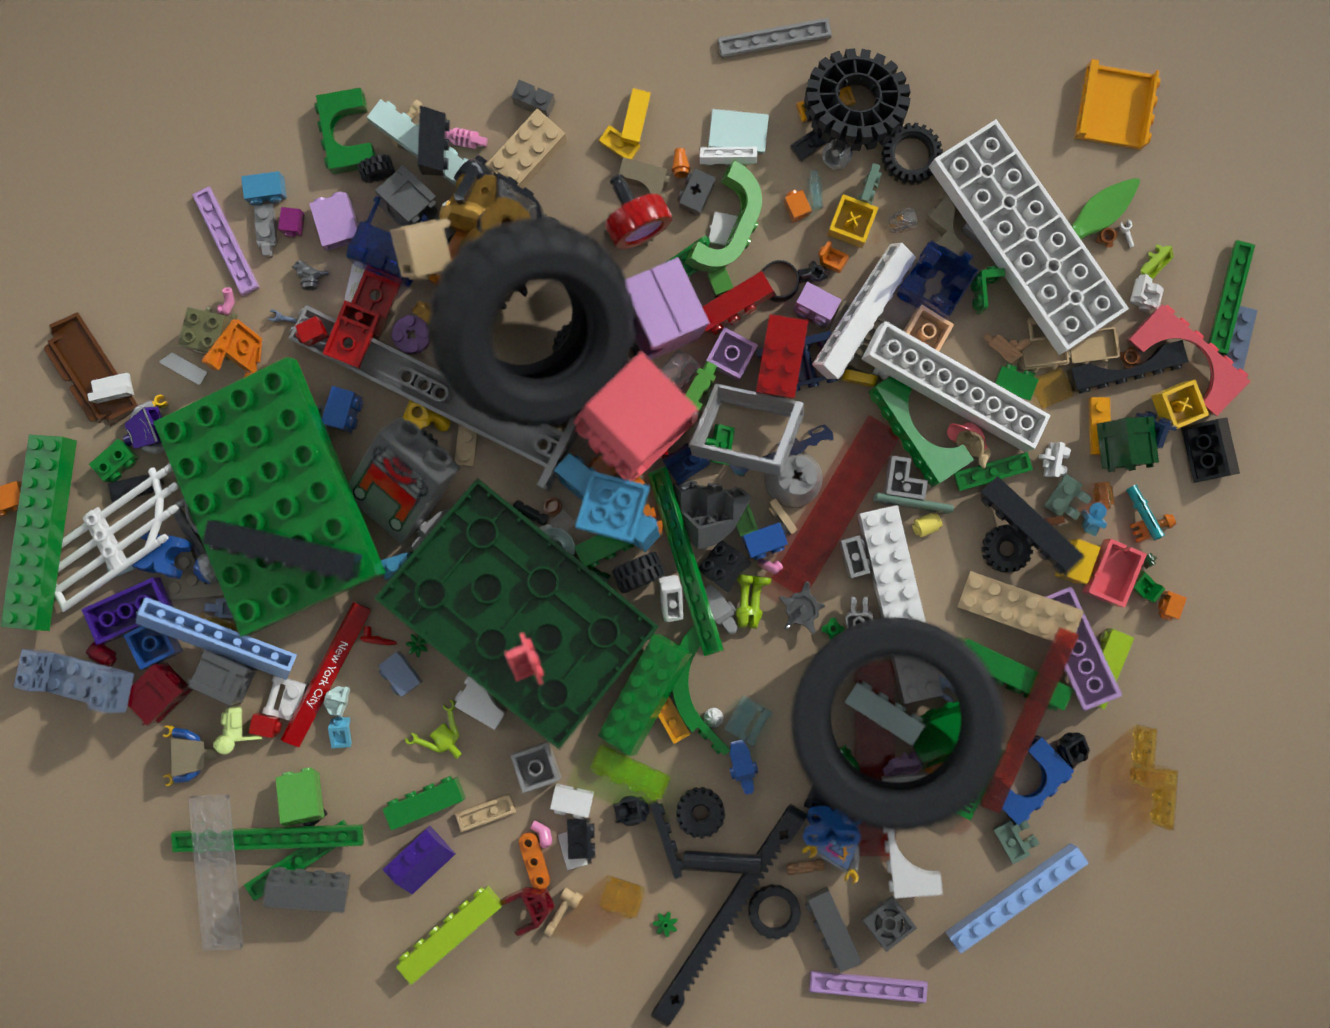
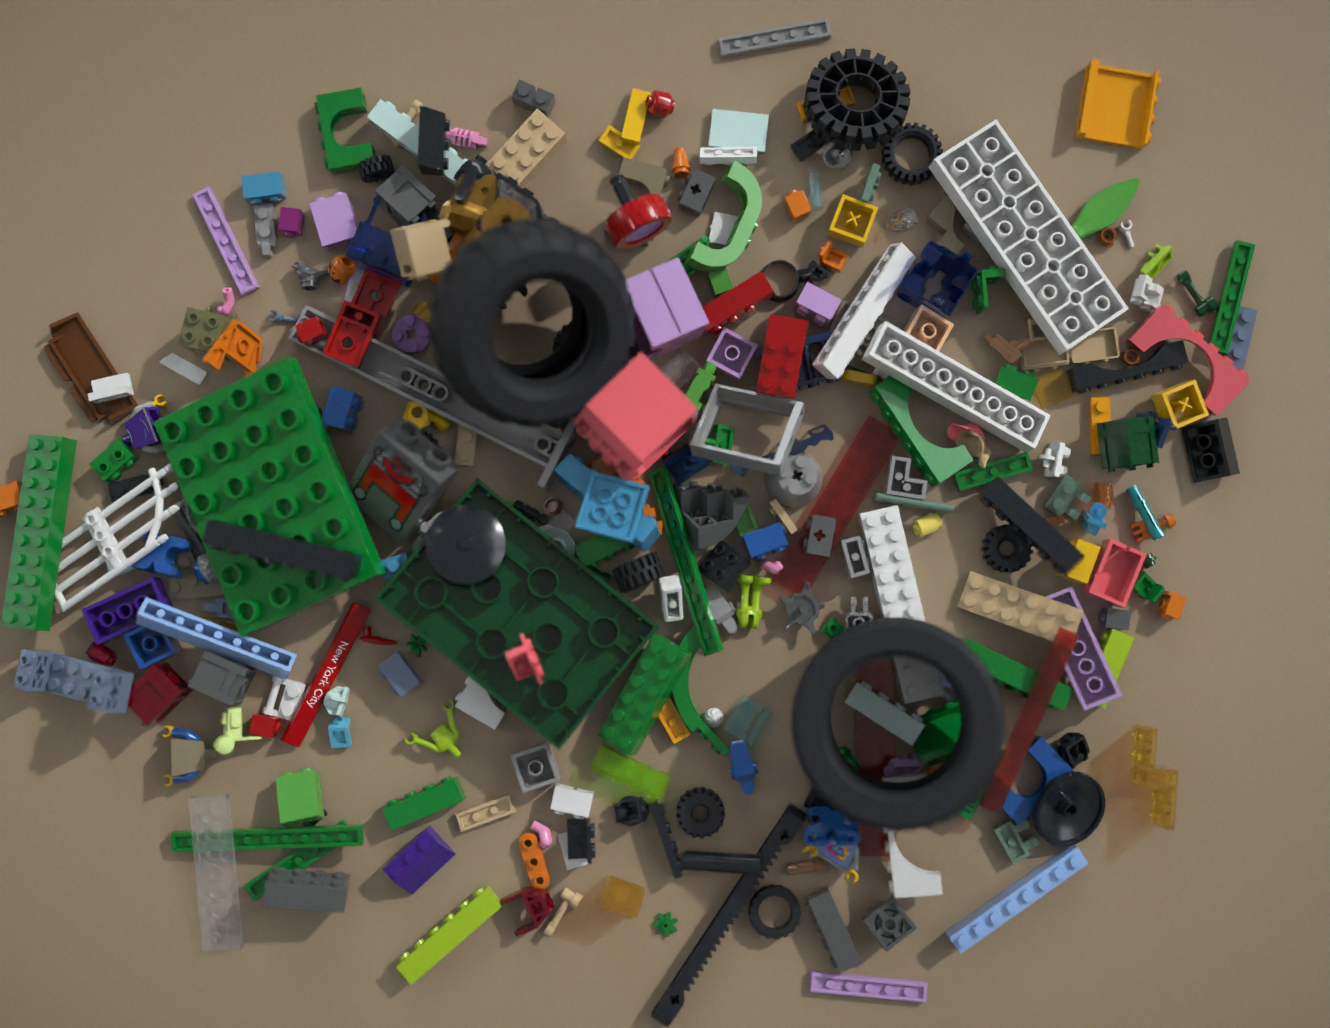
none -> orange head [327,255,355,284]
none -> black dish [426,505,506,585]
none -> red head [645,90,675,118]
none -> dark grey brick [802,515,836,557]
none -> black dish [1032,771,1106,847]
none -> dark grey brick [1098,608,1131,630]
none -> dark green brick [1177,270,1219,317]

